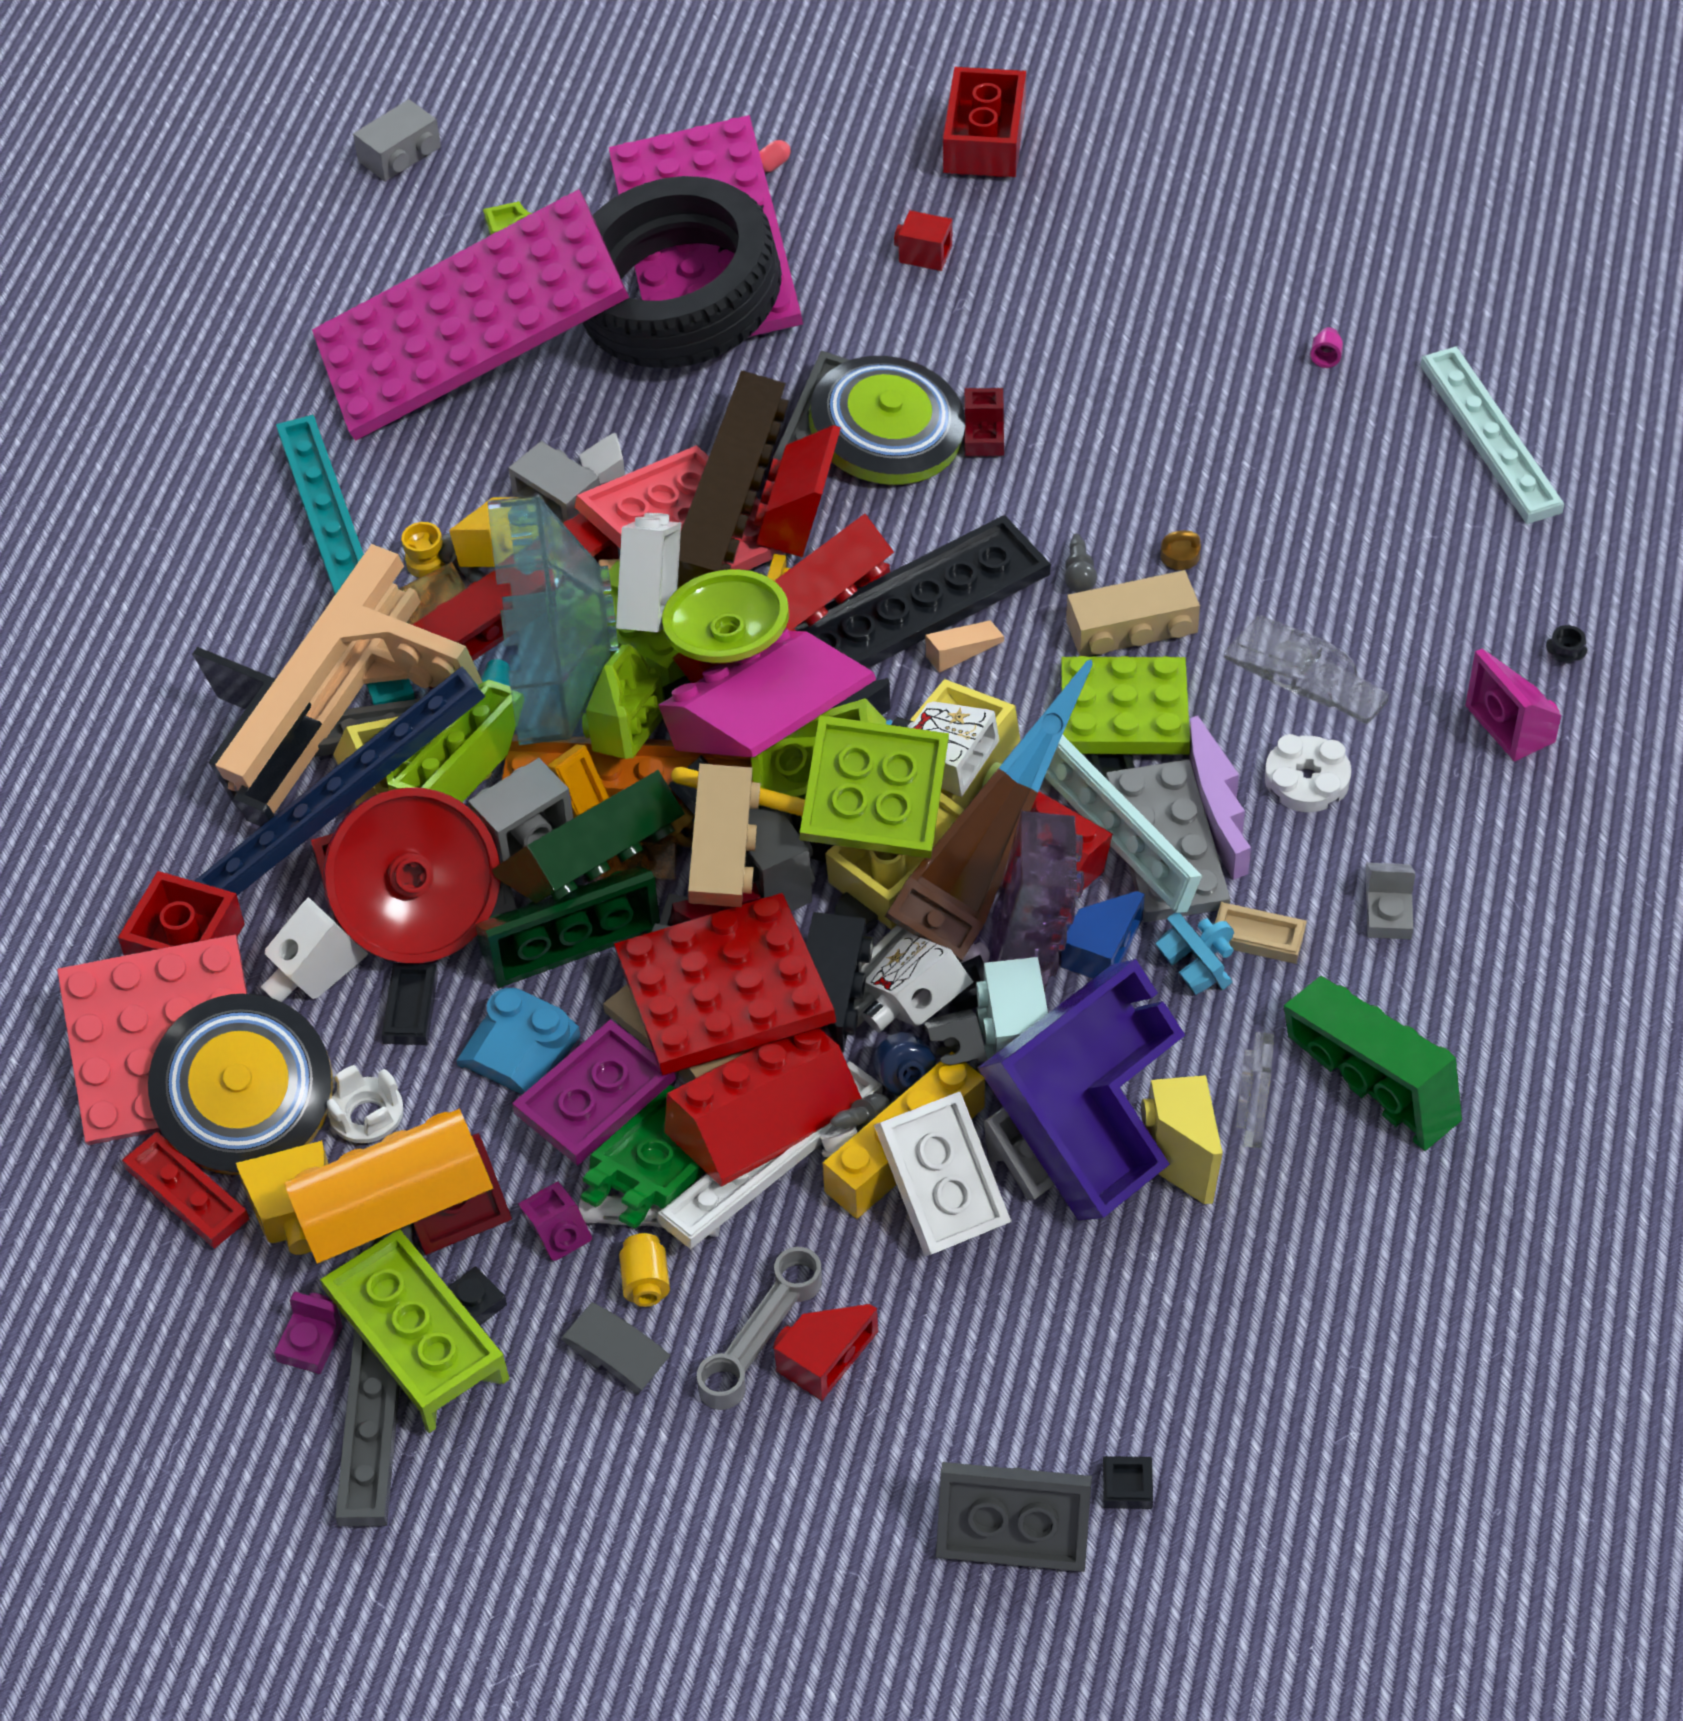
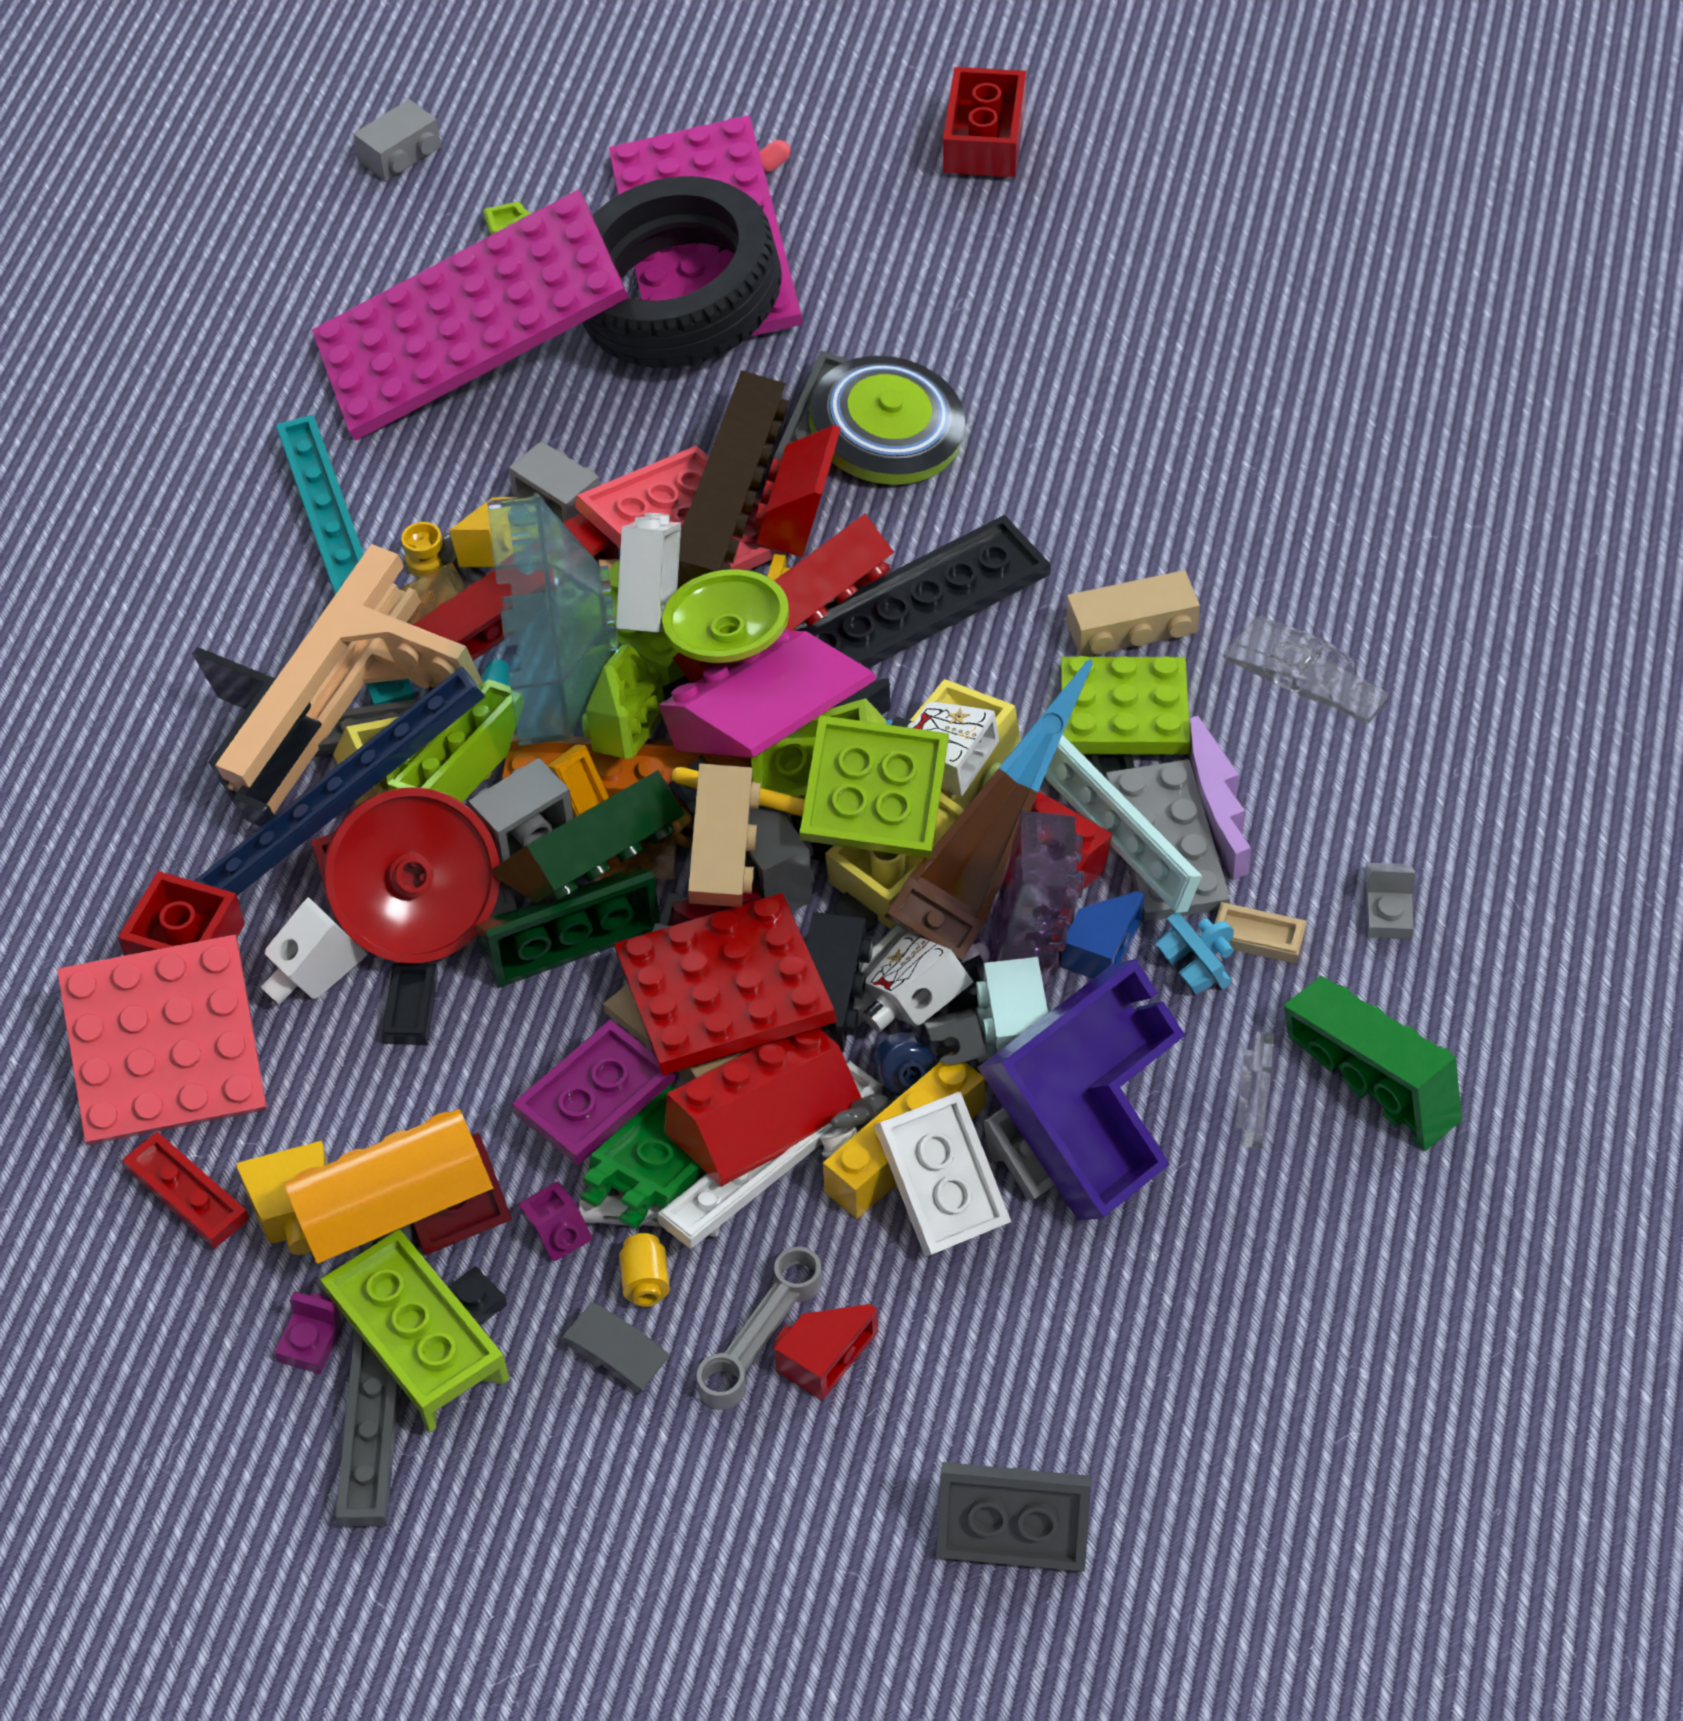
dish [148,993,333,1175] -> none
white piece [327,1065,403,1143] -> none
dark azure slope [456,988,580,1094] -> none
white slope [579,433,625,484] -> none
red brick [894,210,952,271] -> none
light nougat piece [925,620,1004,673] -> none
dark red slope [964,388,1004,456] -> none
dark grey bar [1065,533,1097,593] -> none
black tile [1102,1456,1153,1509] -> none
light yellow slope [1141,1075,1223,1204] -> none
pearl gold tile [1160,530,1201,570] -> none
white plate [1265,734,1351,812] -> none
dark pink hose [1310,327,1343,368] -> none
light aqua tile [1420,346,1564,524] -> none
dark pink slope [1465,648,1561,762] -> none
black plate [1546,625,1588,663] -> none

